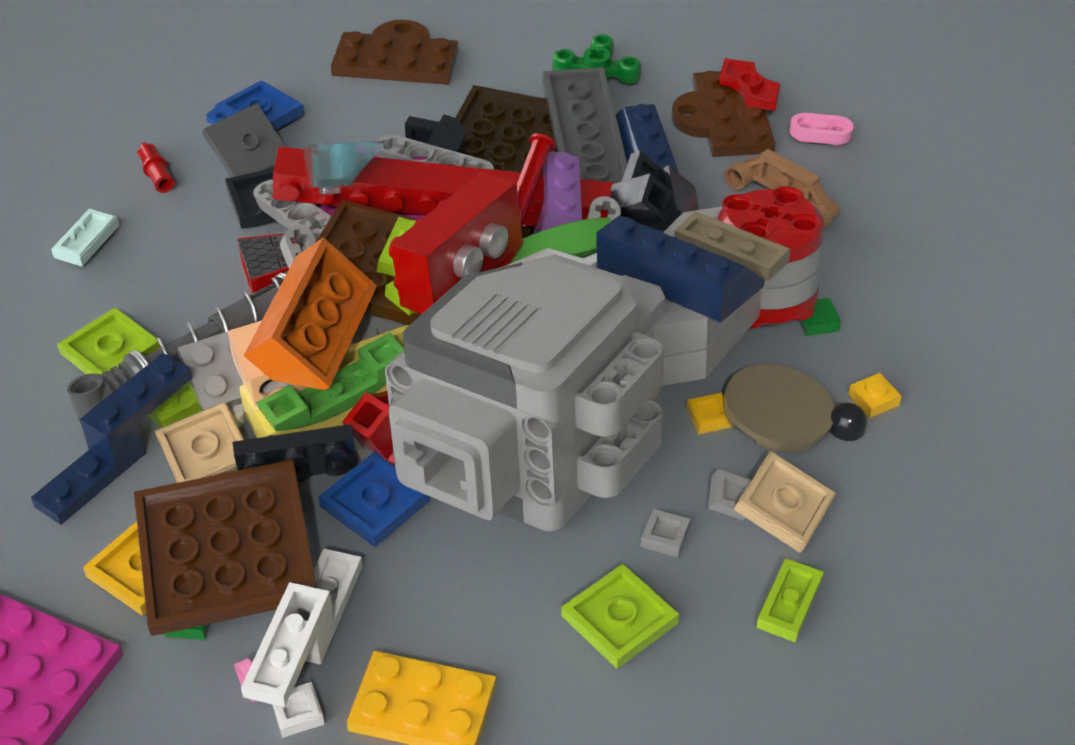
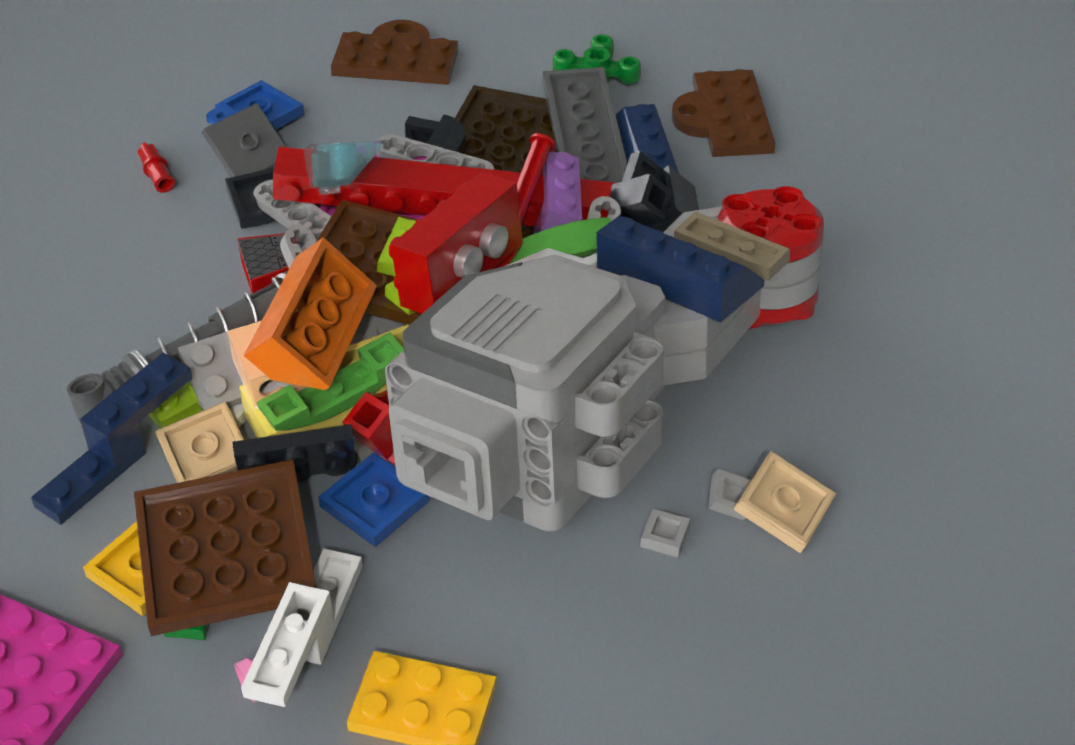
light aqua plate [51,209,119,267] -> none
lime plate [57,307,161,376] -> none
white tile [272,682,324,738] -> none
lime plate [561,564,679,669] -> none
yellow tile [686,392,732,435] -> none
red tile [719,58,781,111] -> none
dark tan tile [723,364,835,452] -> none
medium nougat plate [724,149,840,230] -> none
lime plate [756,558,824,643] -> none
bright pink plate [789,113,854,146] -> none
green tile [799,298,841,336] -> none
black piece [830,402,867,441] -> none
yellow plate [848,373,902,418] -> none

